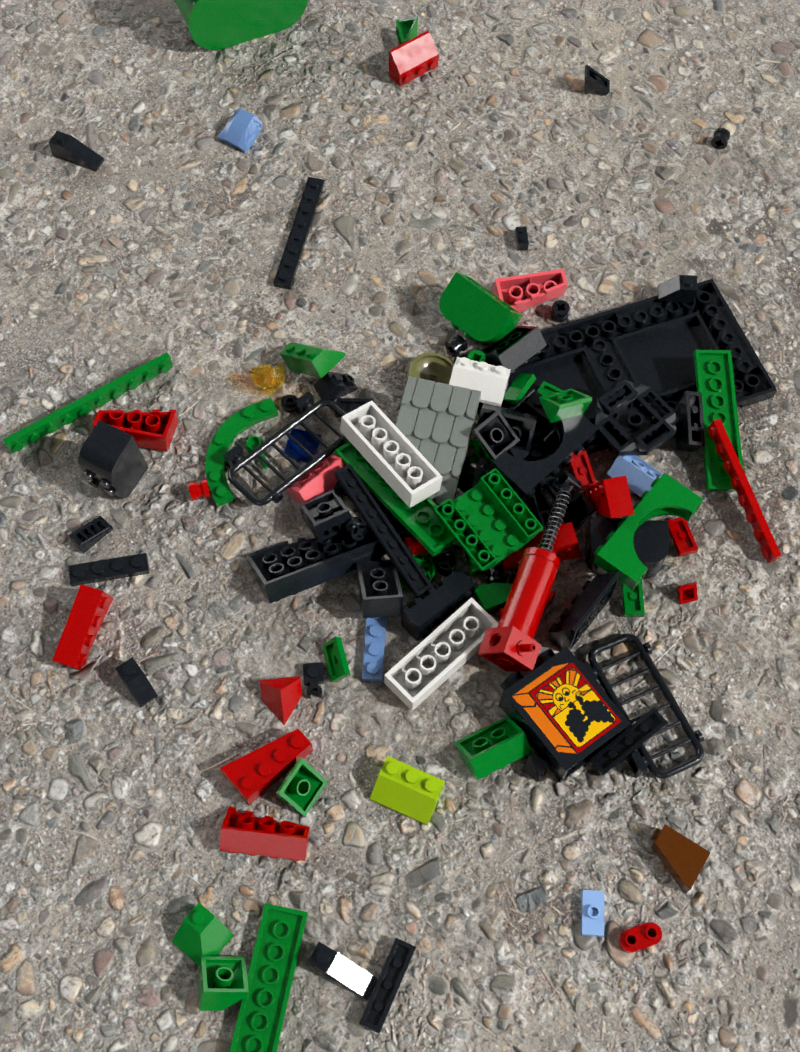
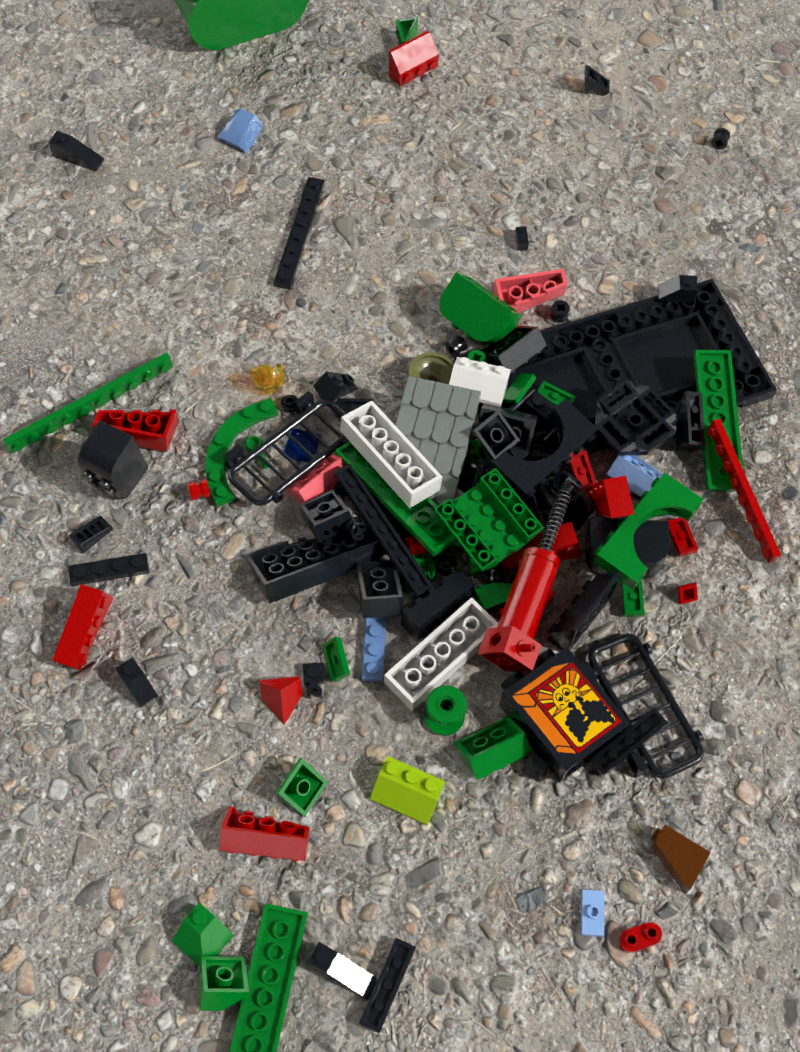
red wedge [220,729,313,805] -> none
green slope [280,342,346,378] -> none
green slope [539,389,592,423] -> none
none -> green hose [424,685,467,736]

